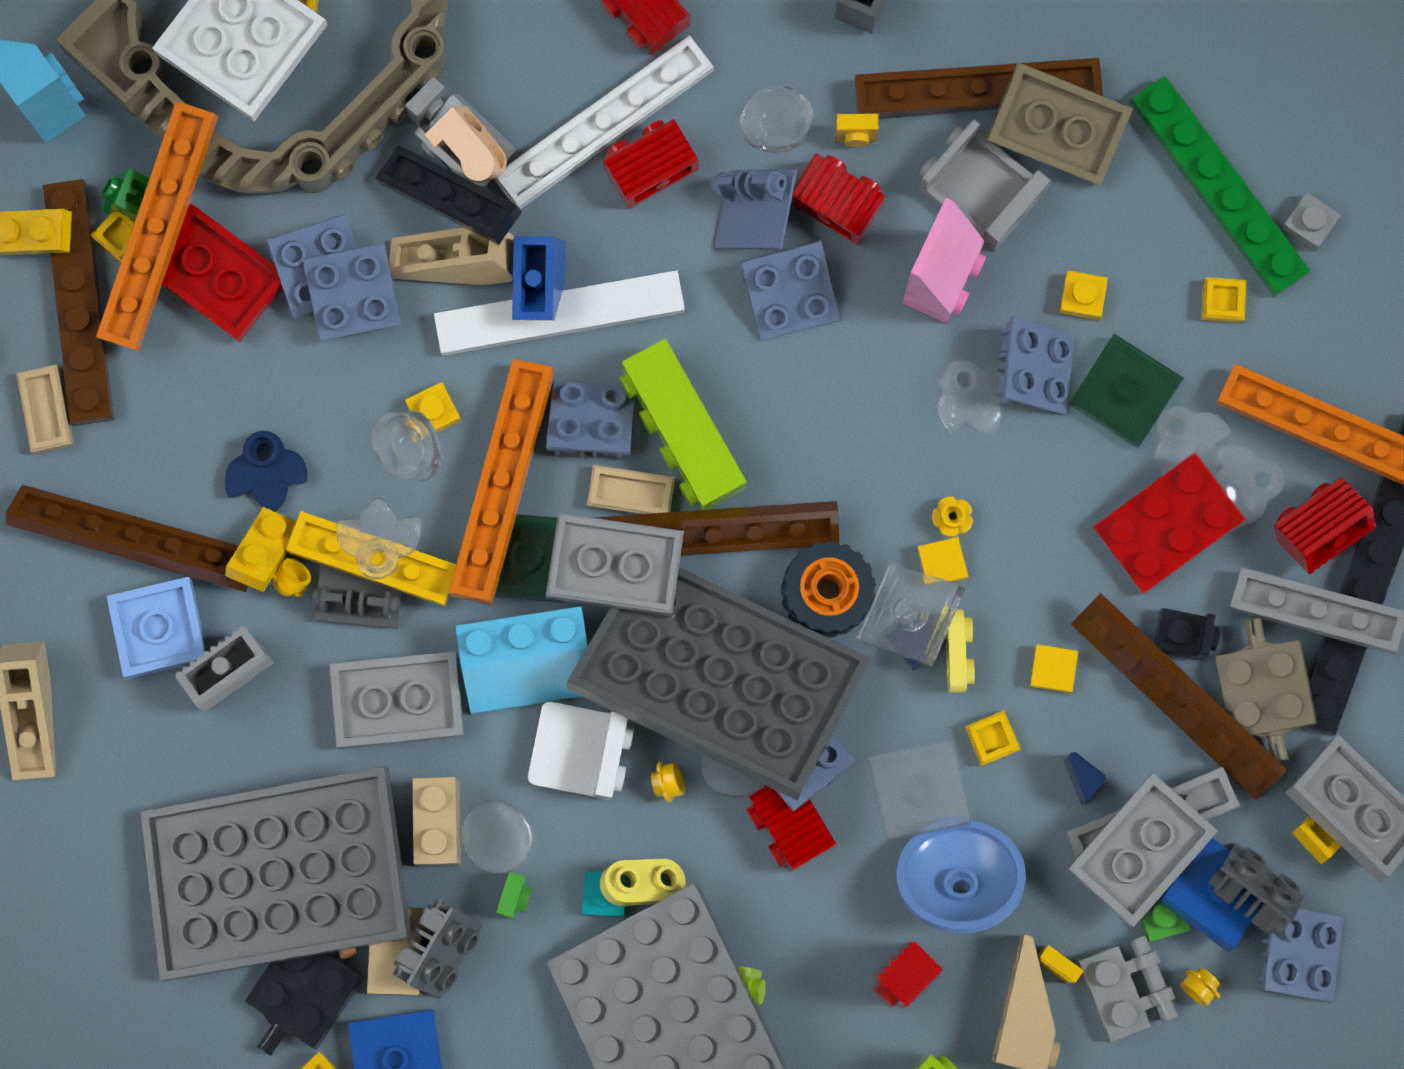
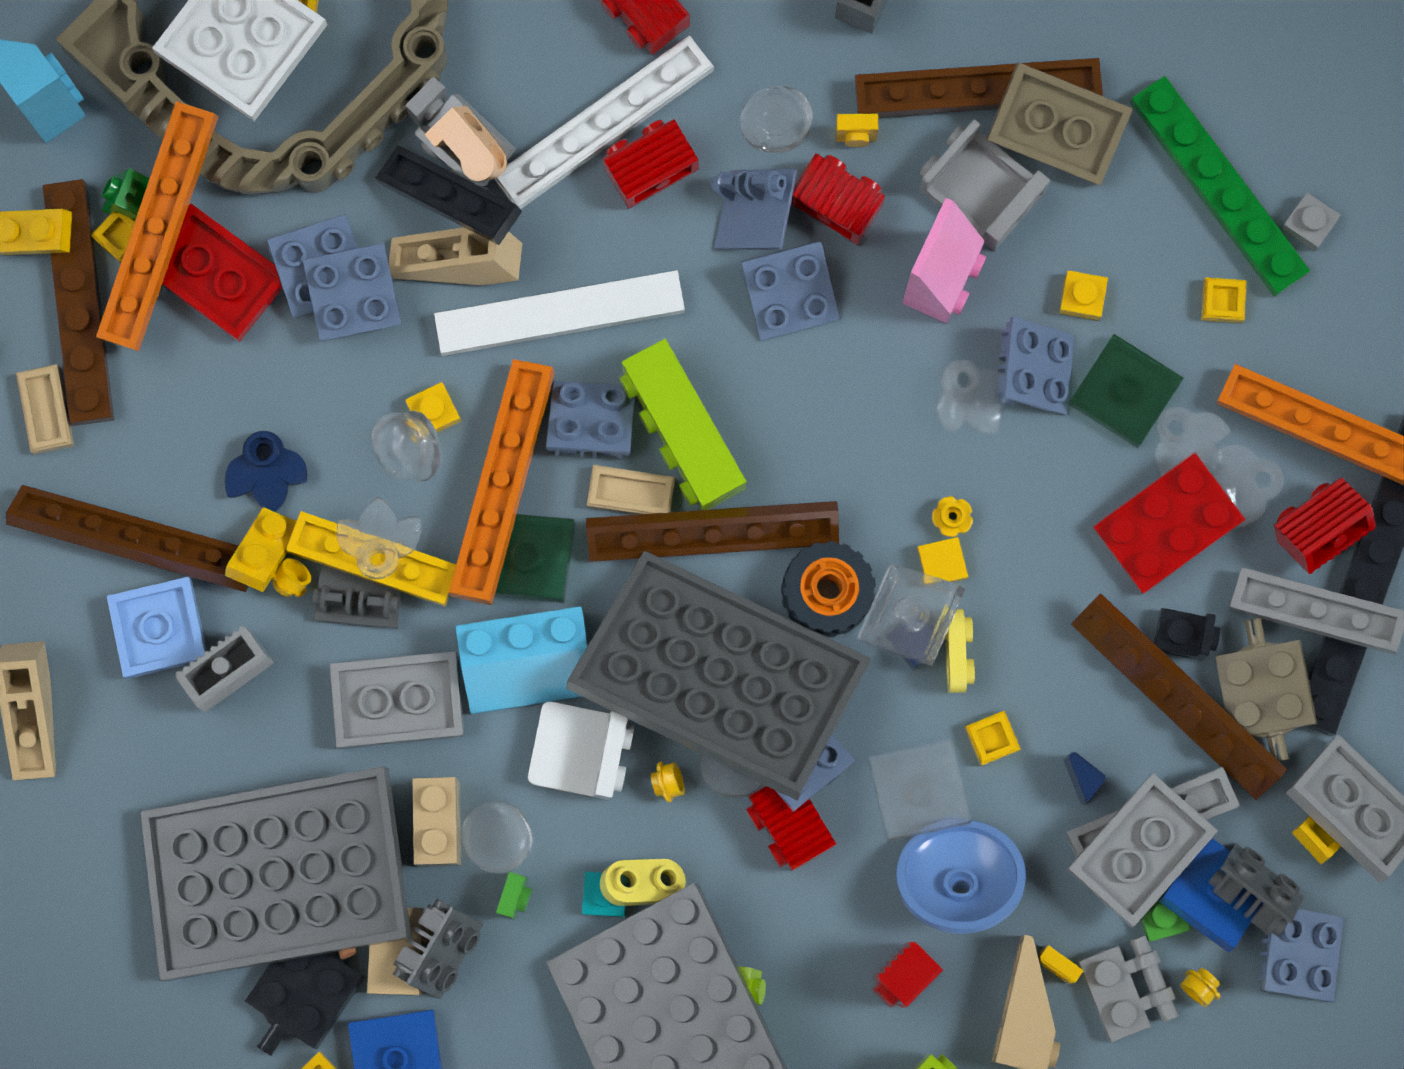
blue slope [512,236,566,321] -> none
light grey tile [546,513,684,616] -> none
yellow tile [1029,644,1078,694] -> none

